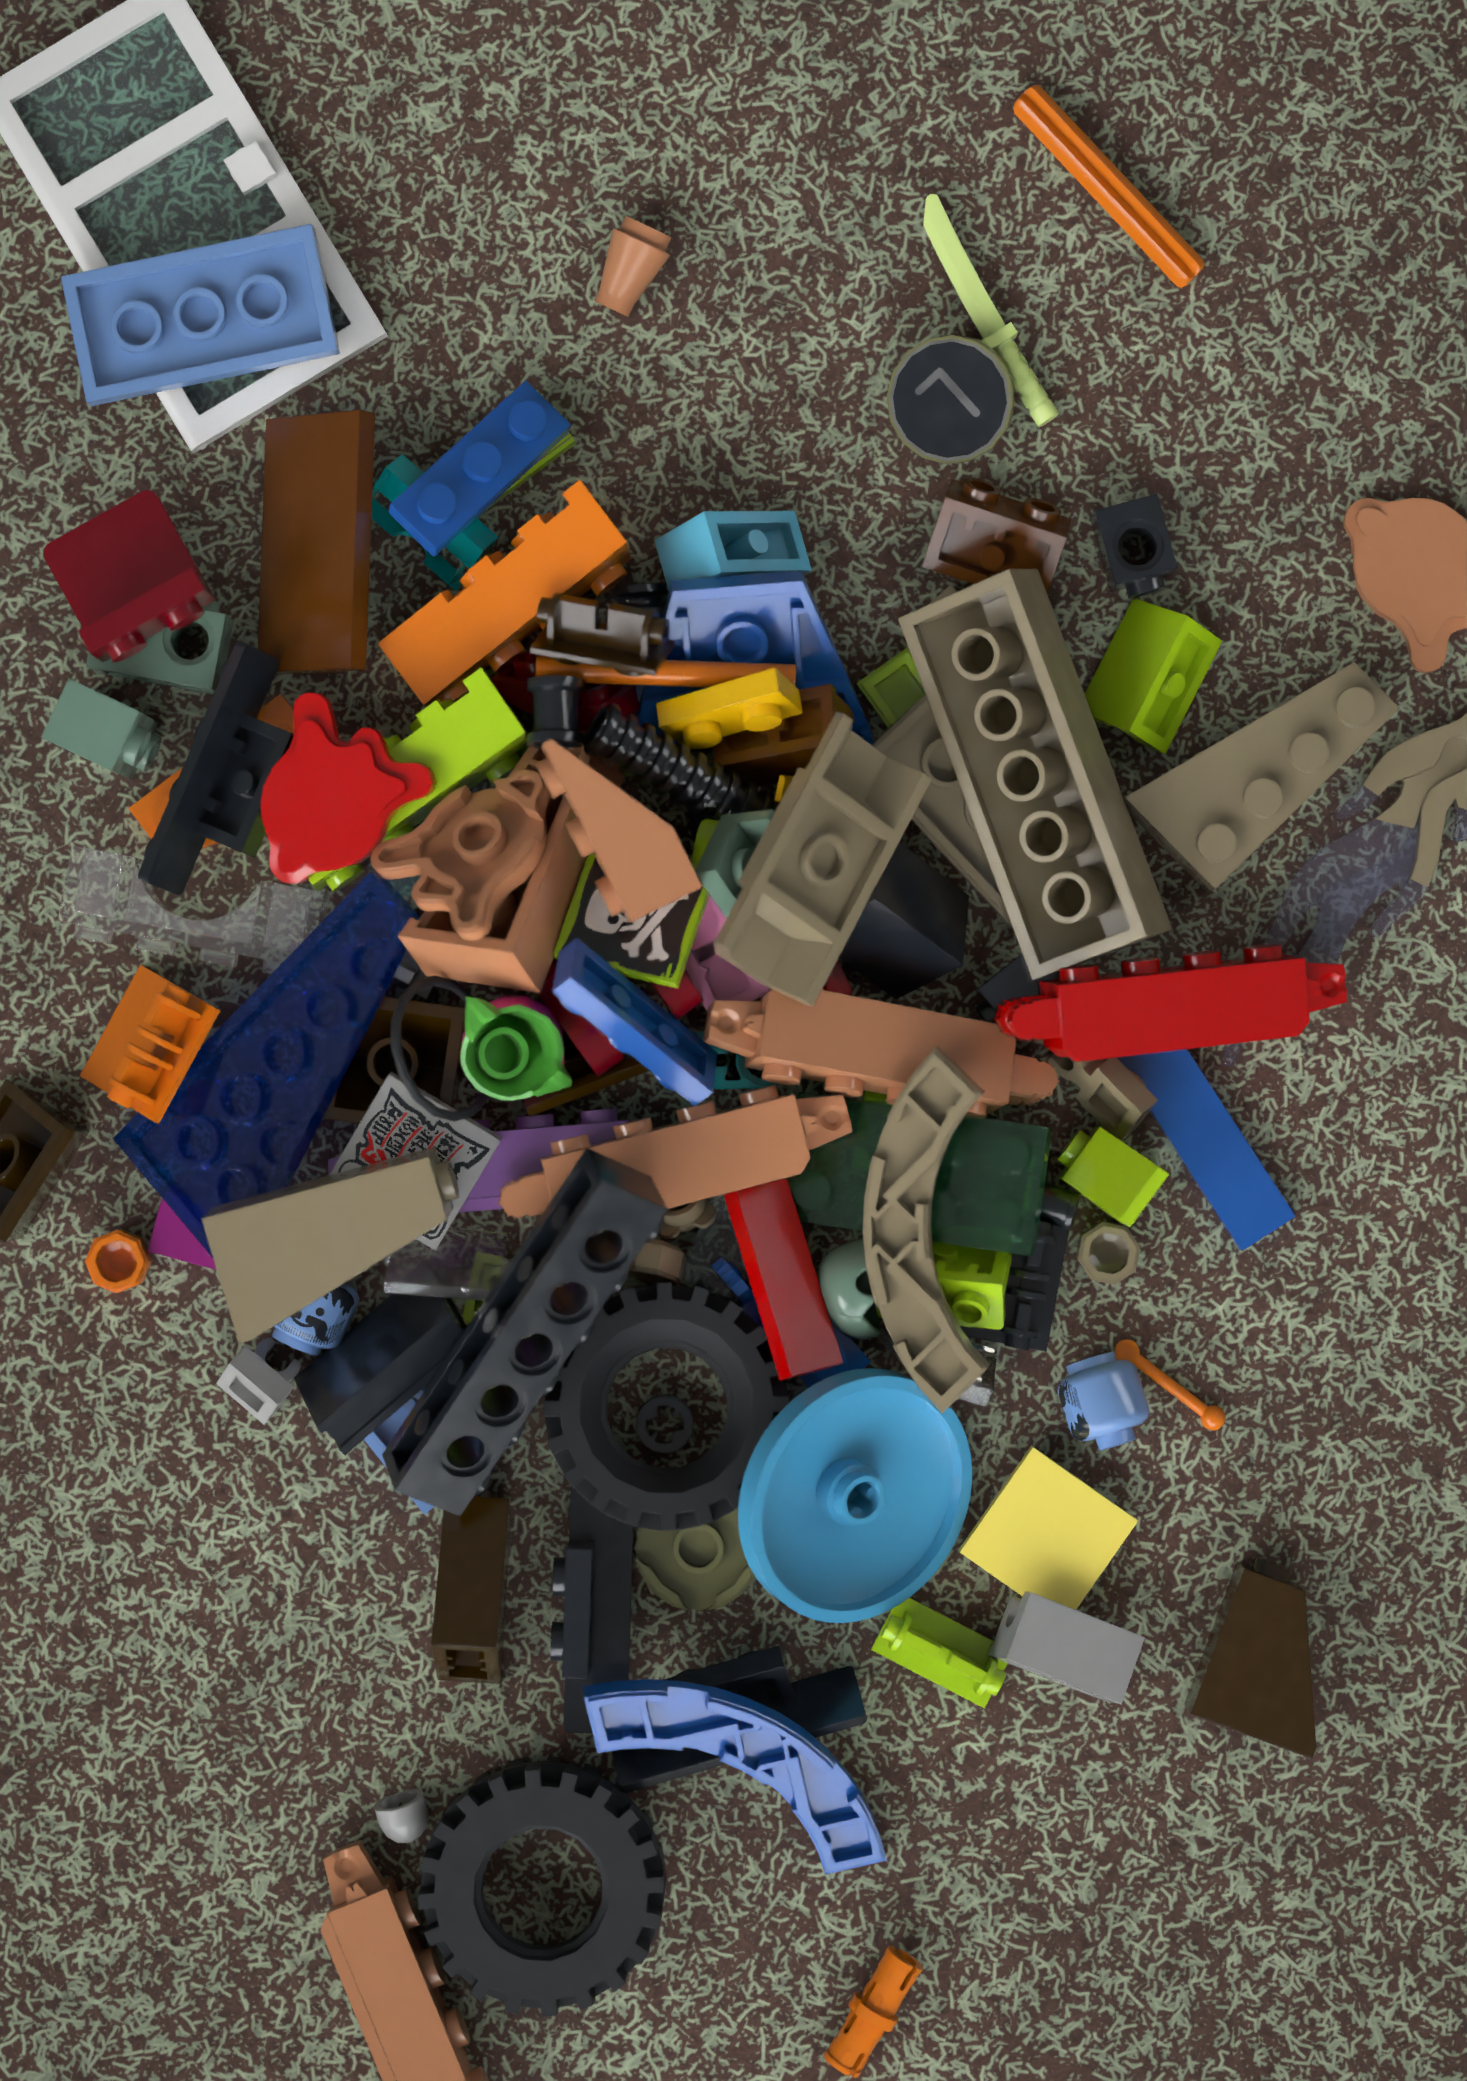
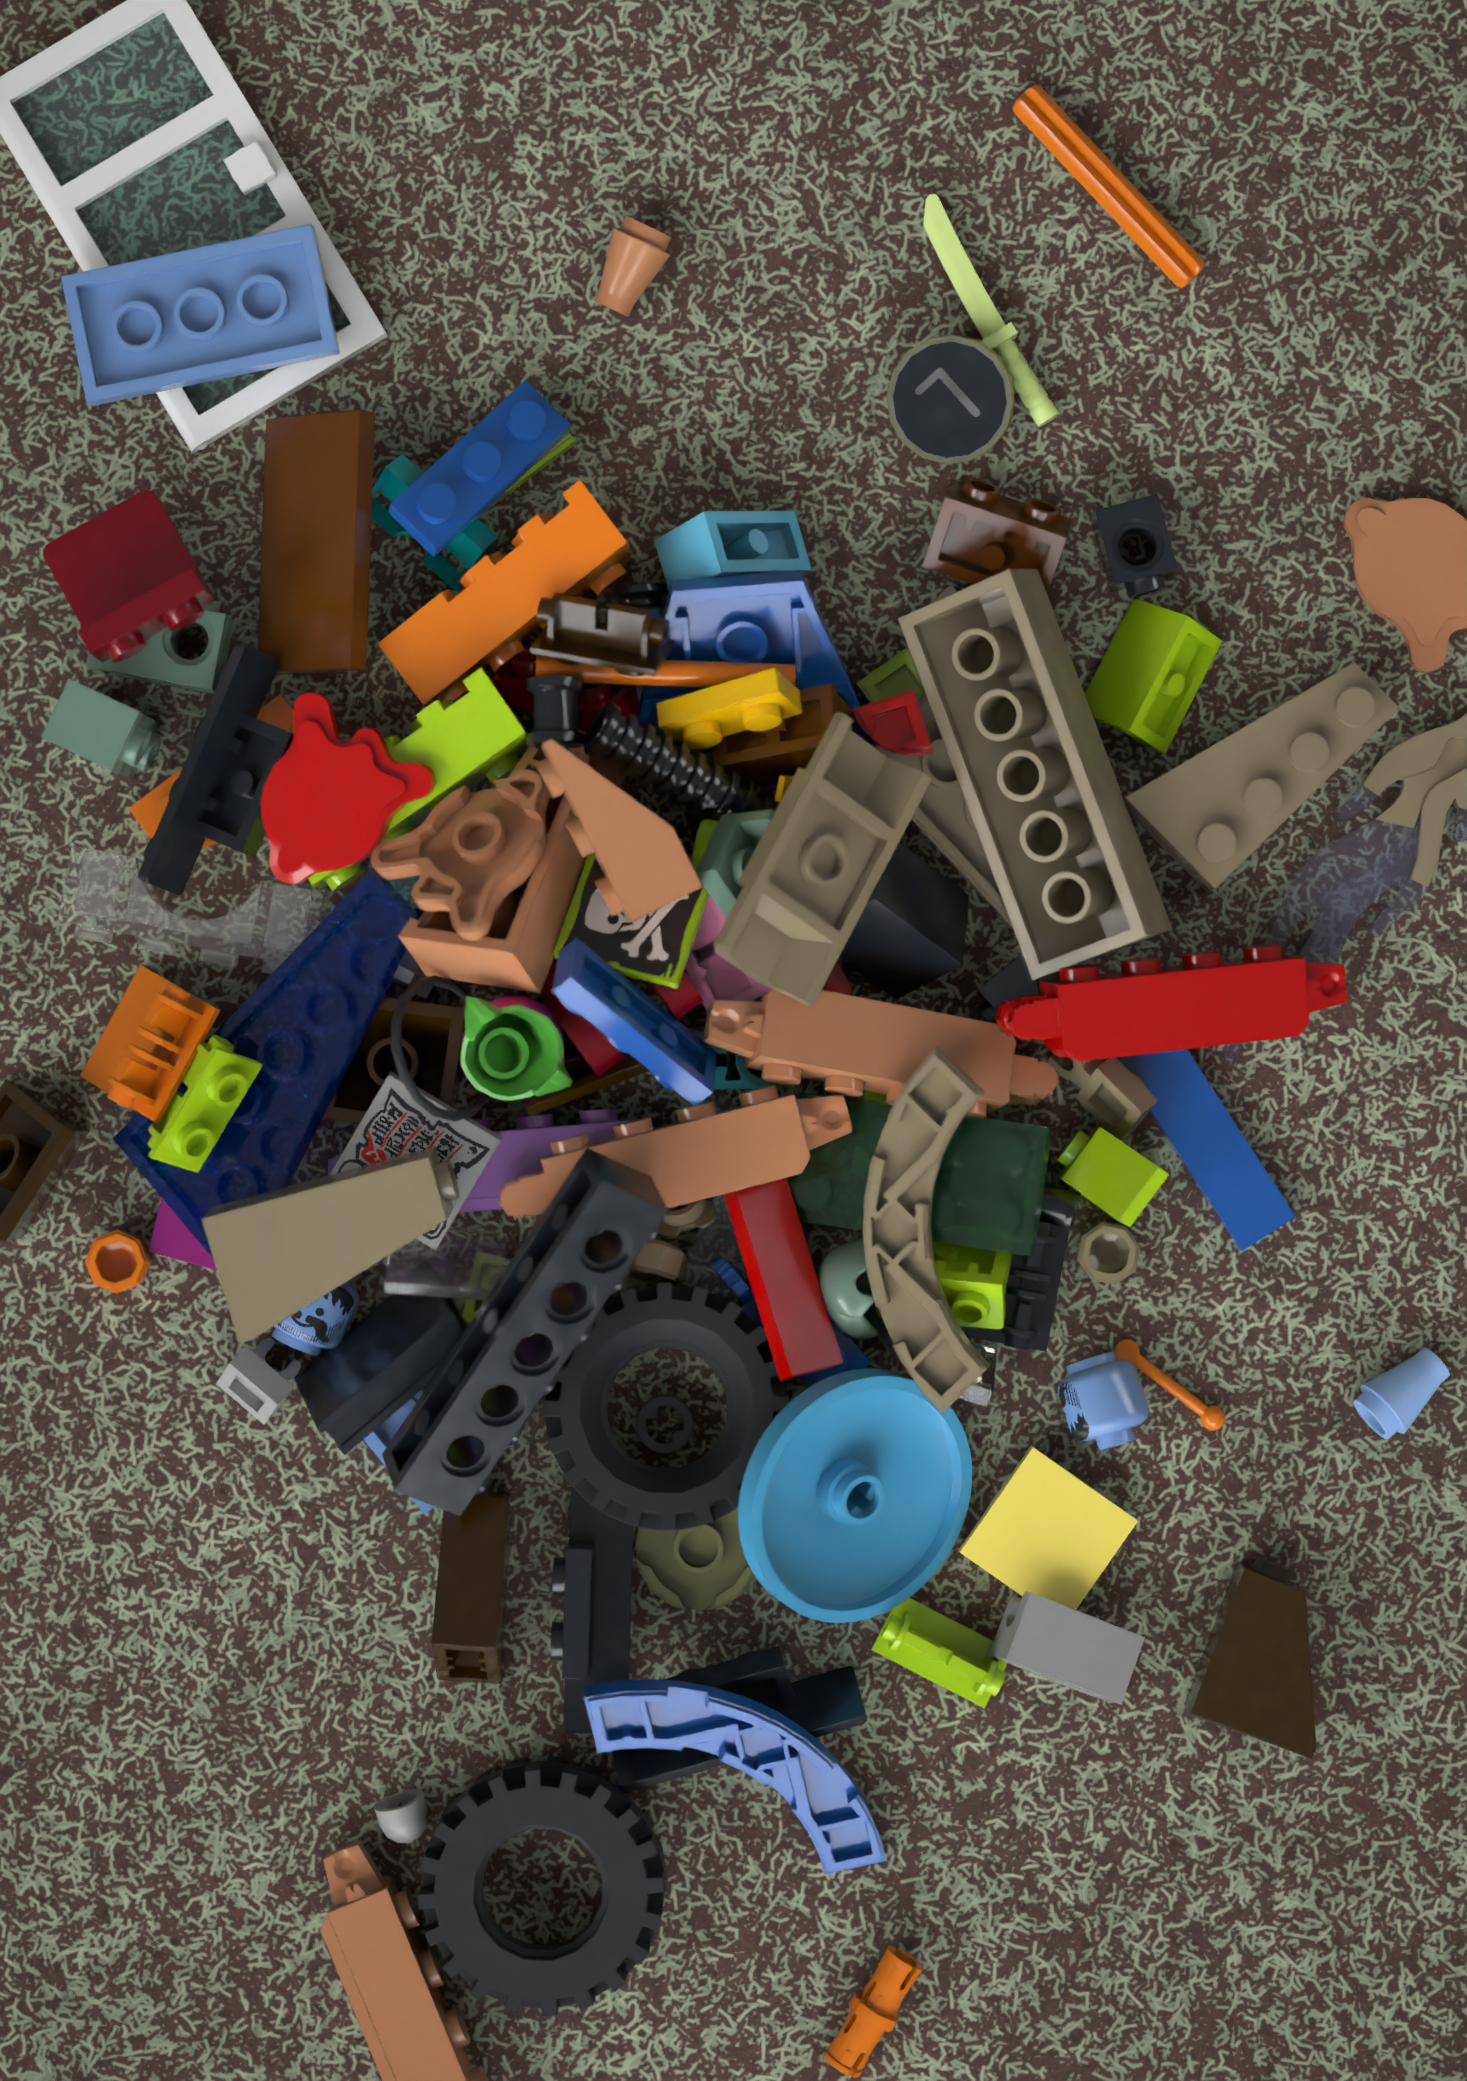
none -> lime hinge [147,1034,263,1173]
none -> red tile [852,689,933,756]
none -> light blue cone [1353,1347,1450,1439]

